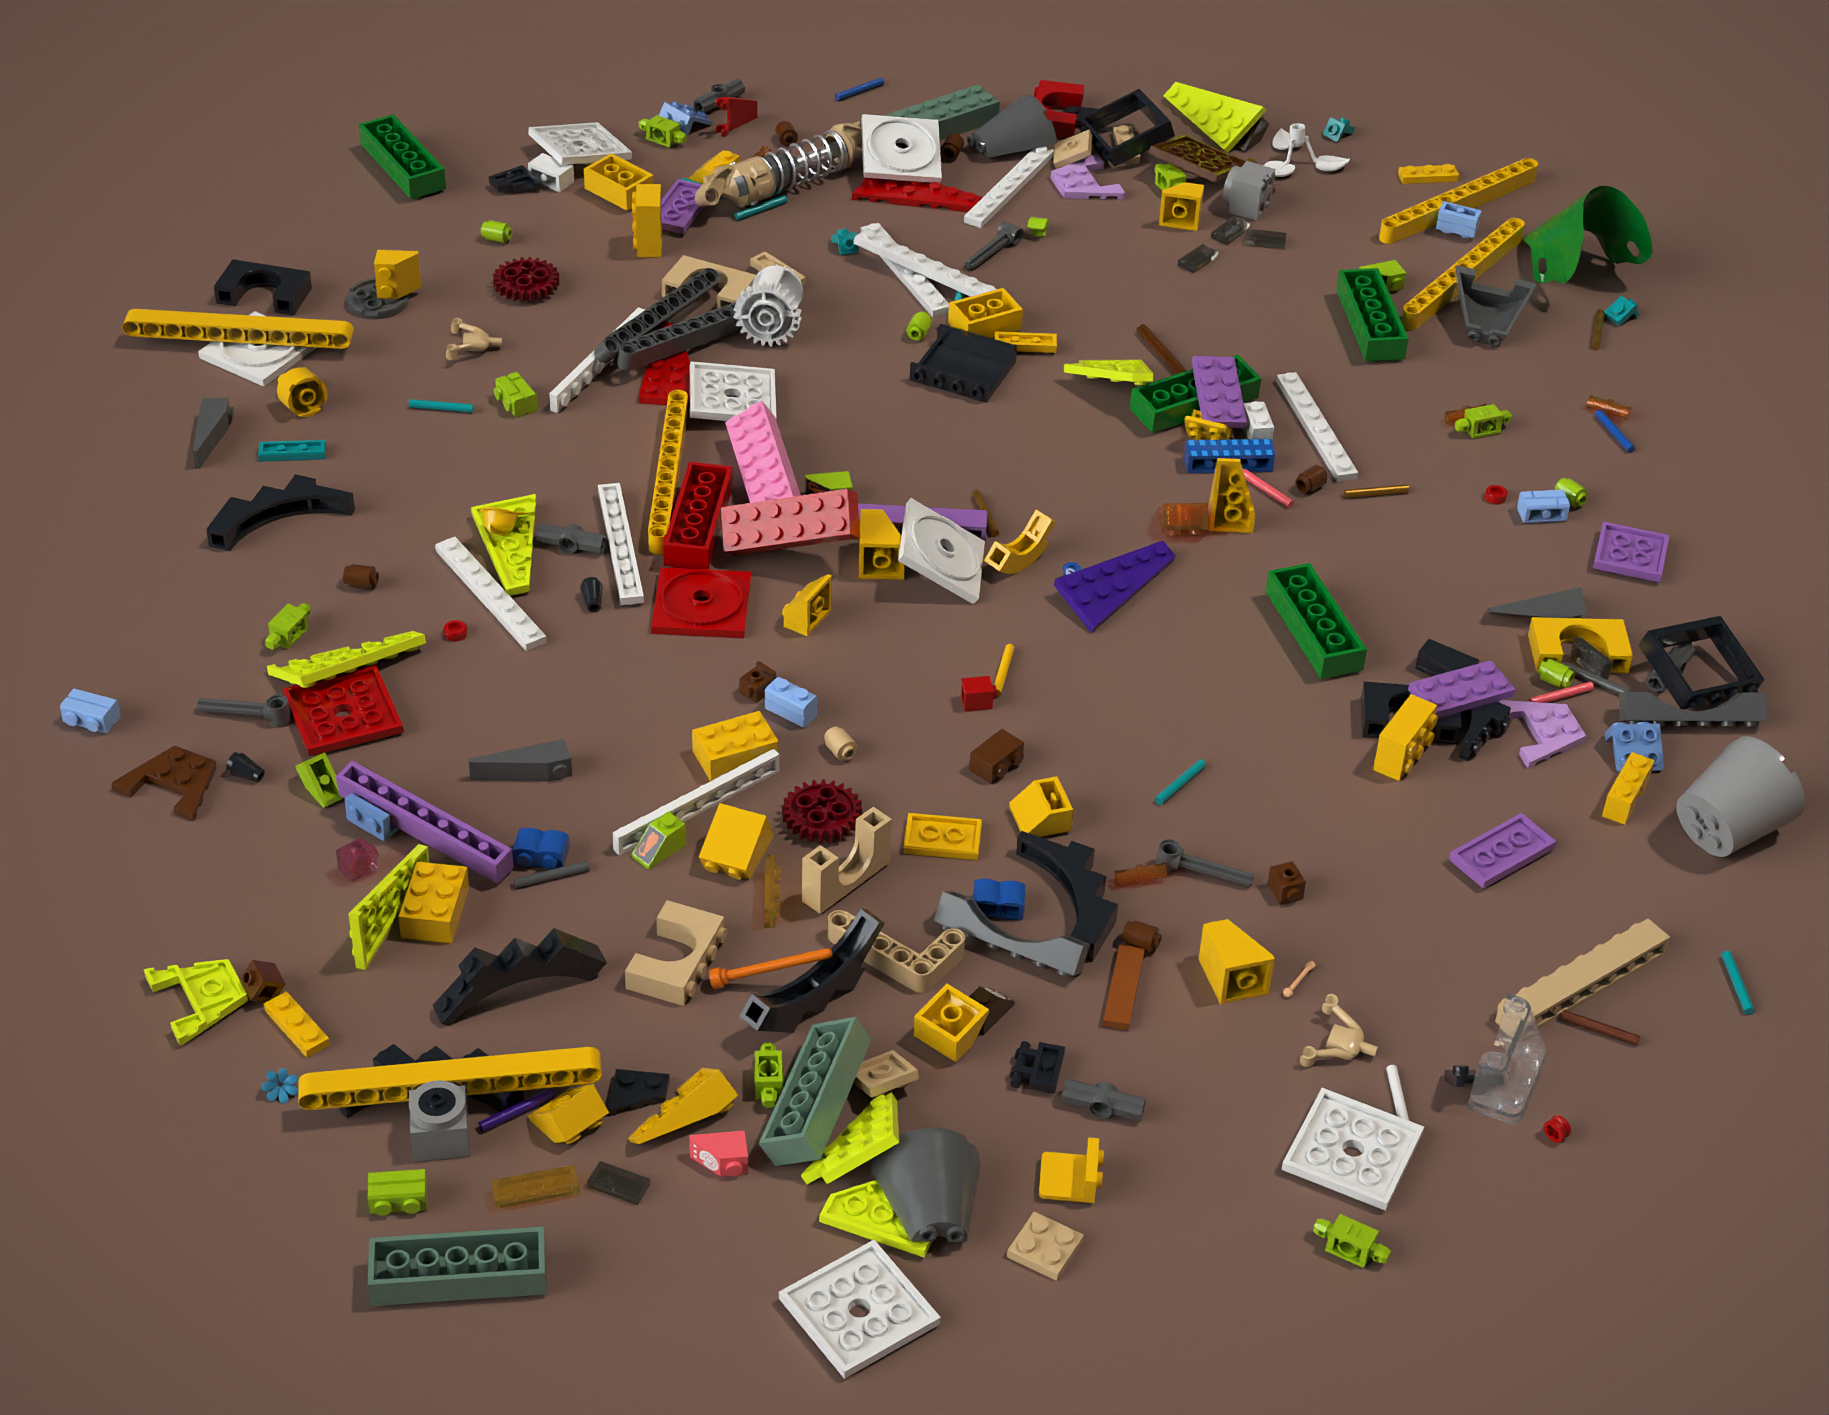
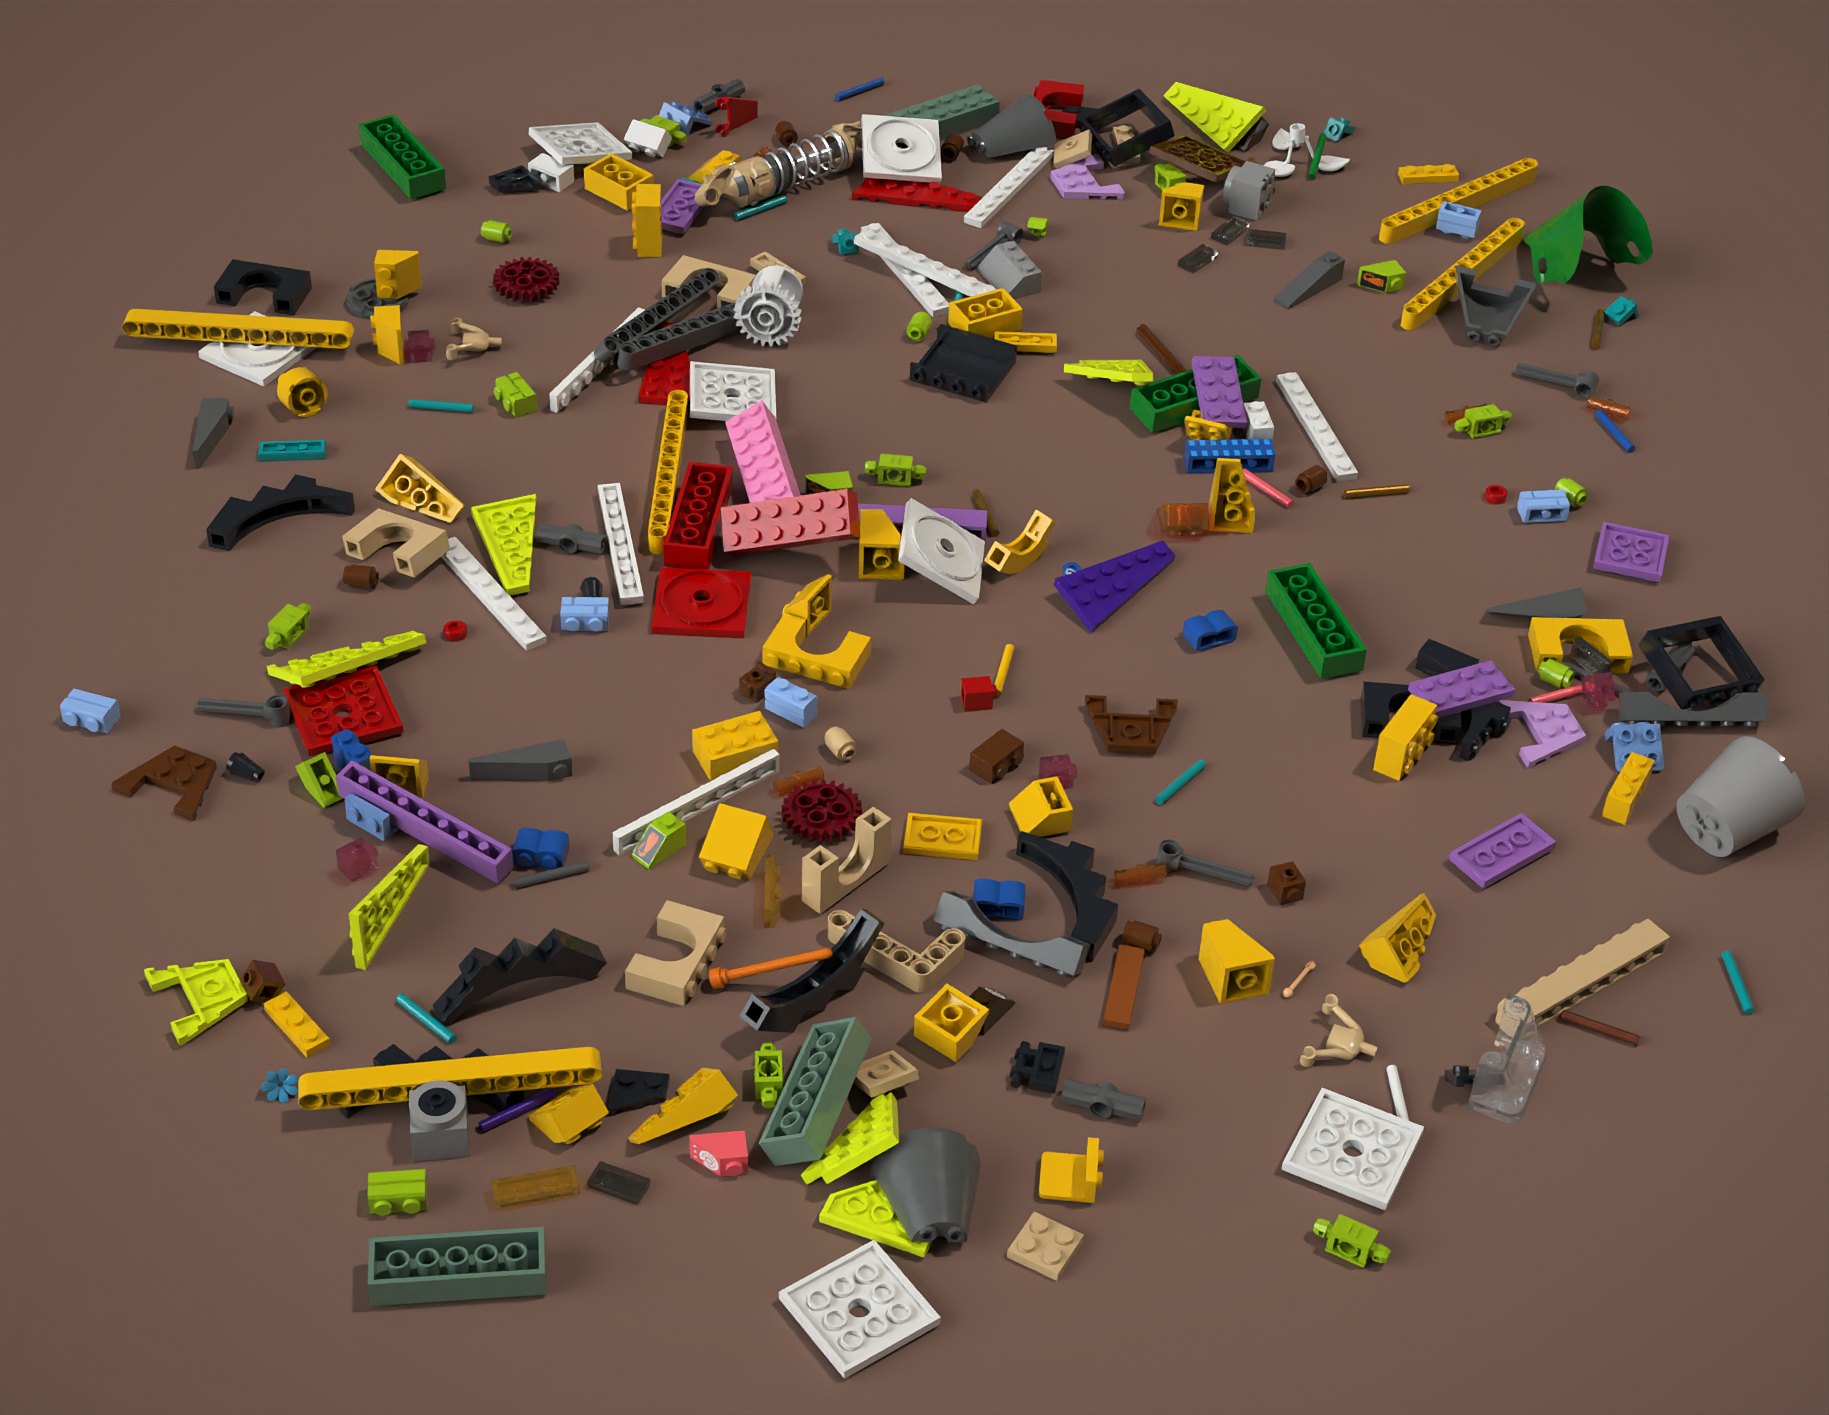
yellow brick [399,862,469,944] -> none
yellow piece [479,507,529,536] -> none
green brick [1336,268,1409,362] -> none
red bush [1543,1115,1571,1143] -> none
none -> blue brick [331,729,371,771]
none -> tan arch [342,508,450,577]
none -> yellow slope [369,755,429,799]
none -> yellow slope [370,305,404,364]
none -> yellow wedge [375,454,465,524]
none -> teal bar [396,993,457,1044]
none -> clear pink brick [404,330,435,363]
none -> light blue brick [560,597,609,632]
none -> white brick [624,119,672,158]
none -> yellow arch [762,613,871,689]
none -> clear orange pin [773,764,824,796]
none -> lime piece [864,454,926,487]
none -> light grey slope [977,241,1042,299]
none -> clear pink brick [1039,754,1077,789]
none -> reddish brown wing [1085,695,1178,754]
none -> blue brick [1182,610,1238,651]
none -> dark grey slope [1274,251,1345,309]
none -> green bar [1308,133,1327,179]
none -> yellow wedge [1359,893,1436,983]
none -> dark grey axle [1516,363,1599,398]
none -> clear pink brick [1581,672,1615,708]

